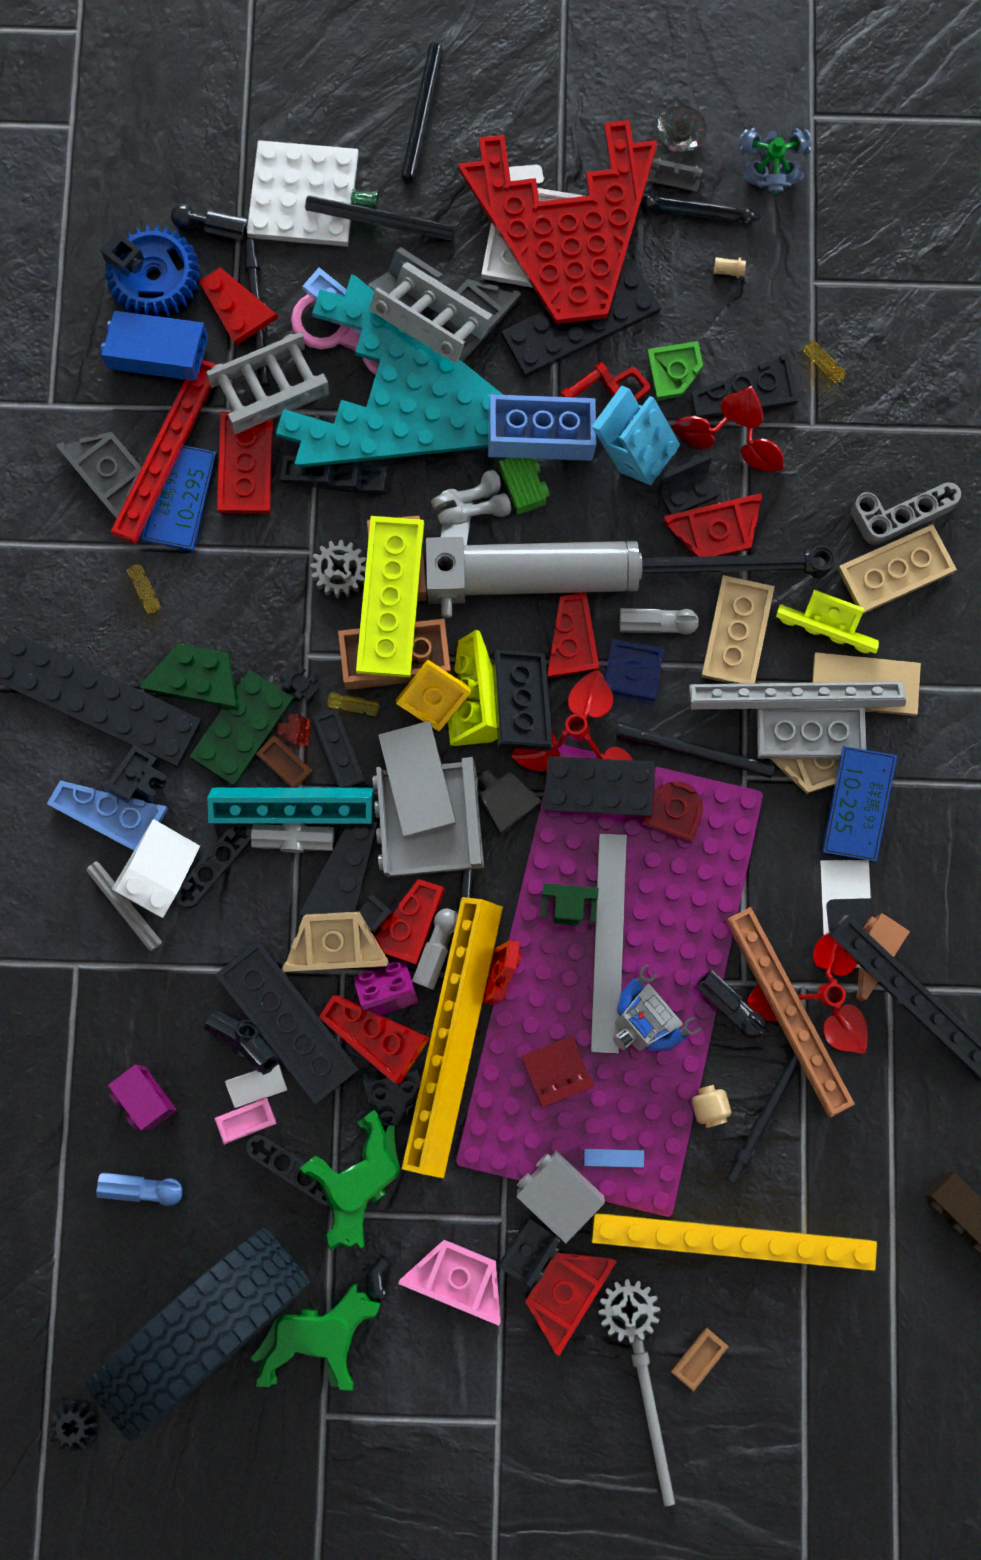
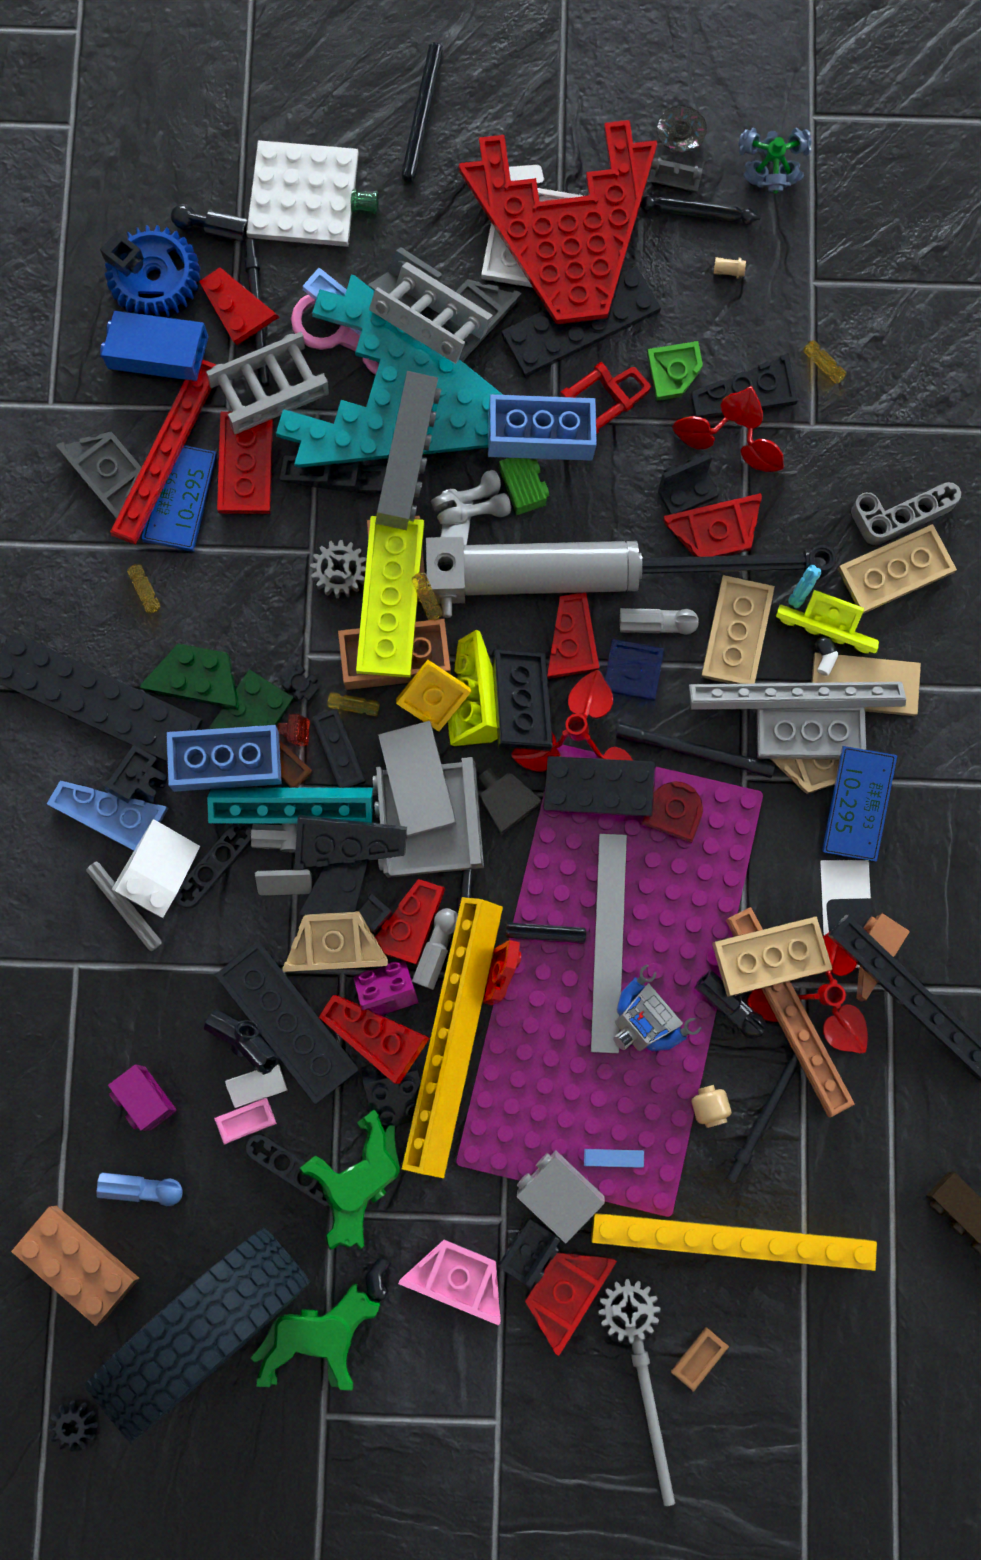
black axle [305,195,455,241] -> none
dark red bracket [522,1036,595,1108] -> none
dark green panel [540,883,599,926] -> none
medium azure torso [591,386,680,485] -> none
none -> nougat brick [11,1206,140,1326]
none -> medium blue brick [167,725,282,792]
none -> light grey slope [255,870,312,895]
none -> black wing [294,815,407,870]
none -> dark grey brick [375,371,441,530]
none -> clear yellow axle [411,572,442,621]
none -> black axle [505,923,586,943]
none -> tan plate [712,916,832,997]
none -> medium azure axle [788,565,821,608]
none -> arm [814,637,838,676]

